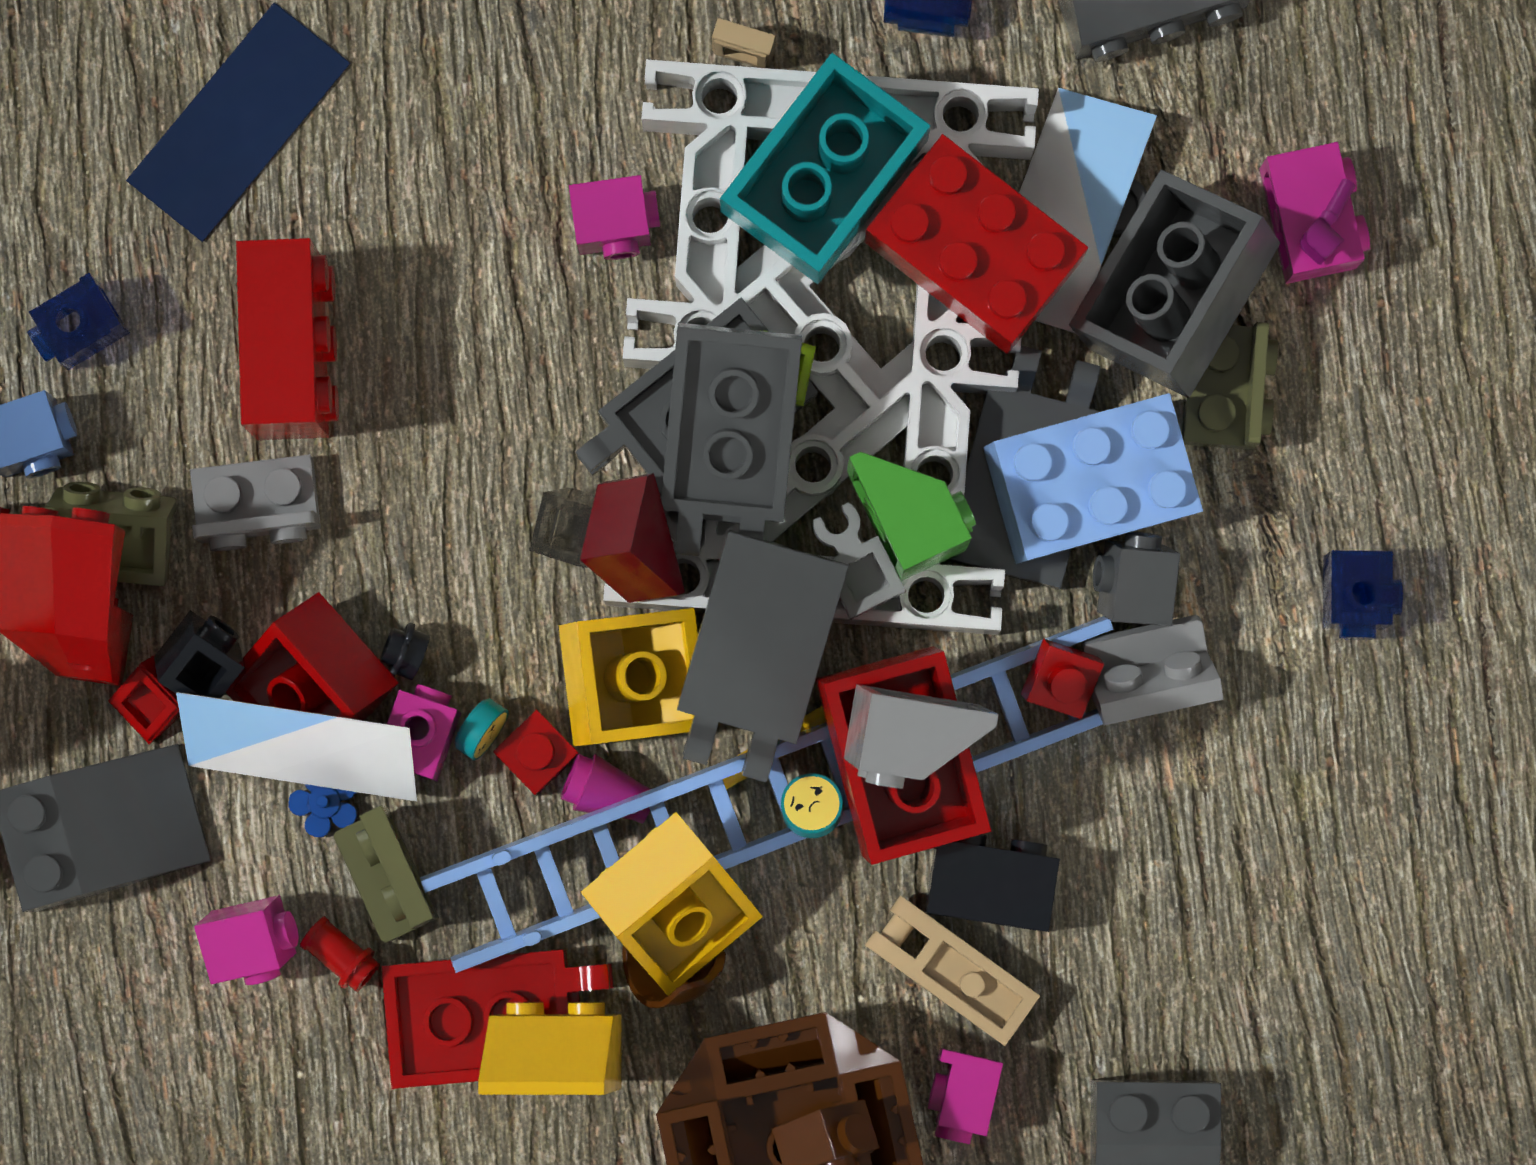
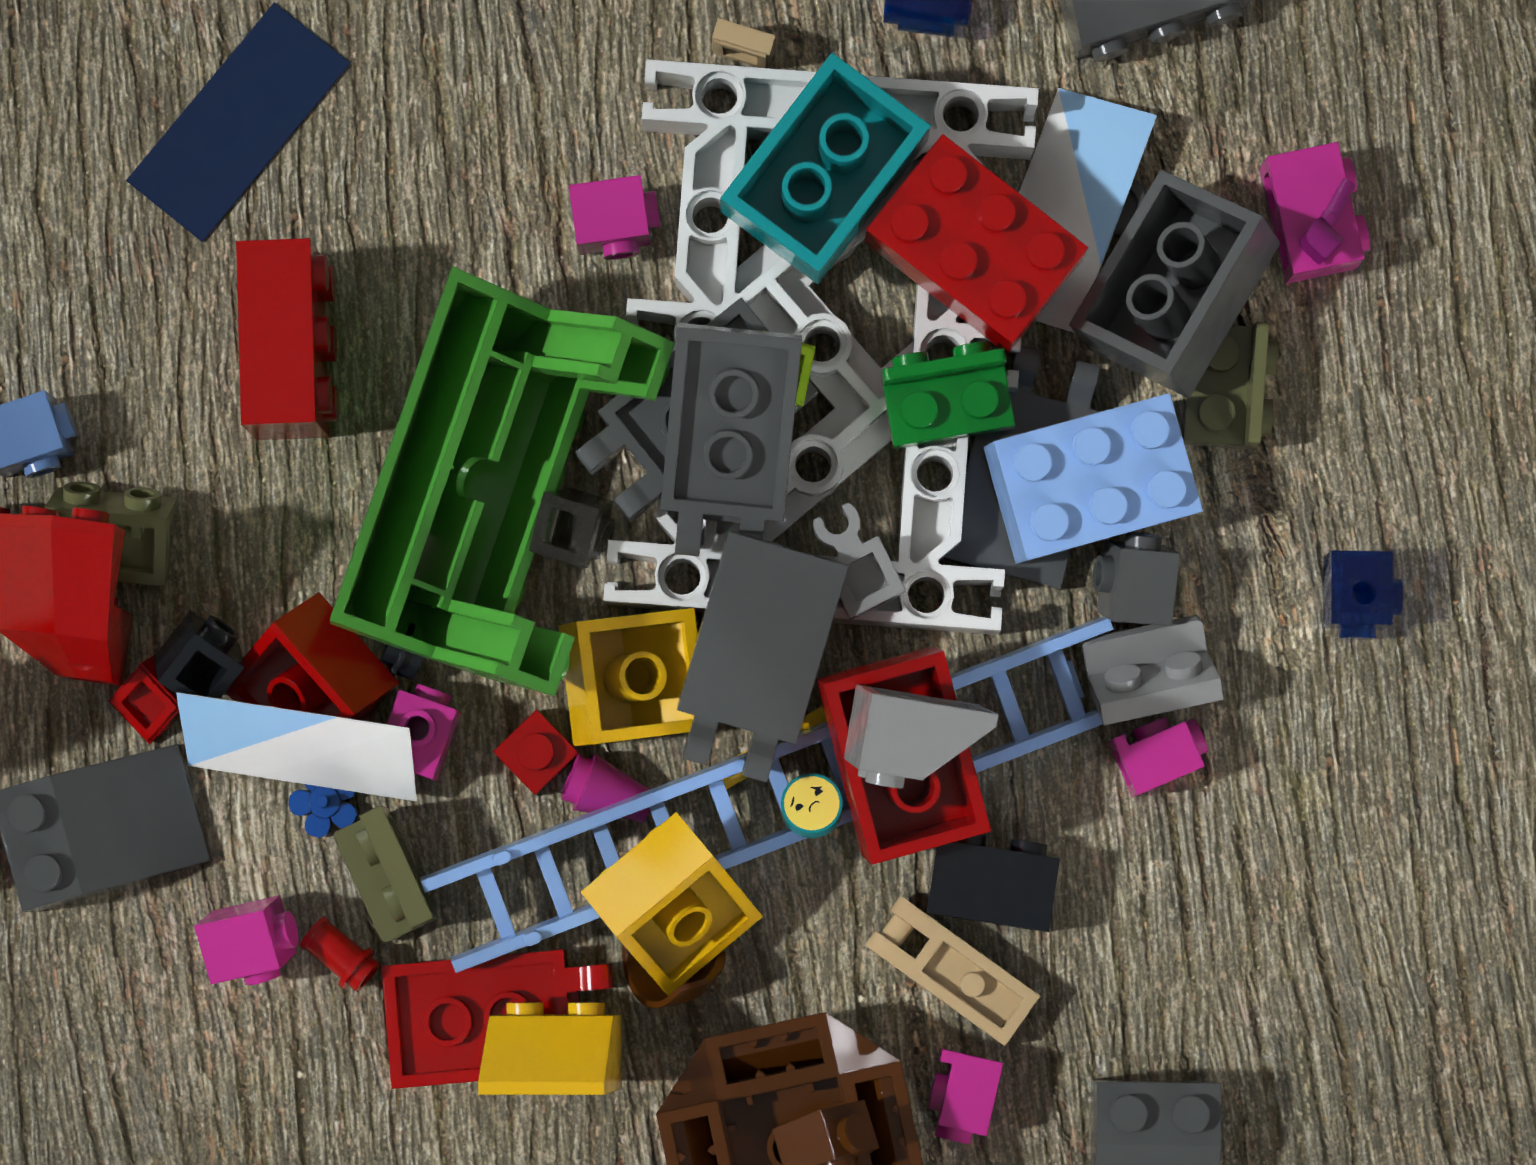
clear blue brick [27,273,130,370] -> none
light grey bracket [190,454,321,551] -> none
teal tile [455,698,509,761] -> none
dark red slope [580,473,685,603] -> none
bright green slope [847,452,976,581] -> none
red plate [1021,638,1104,719] -> none
none -> bright green wedge [329,266,675,696]
none -> green bracket [881,342,1015,449]
none -> dark pink brick [1108,717,1208,798]

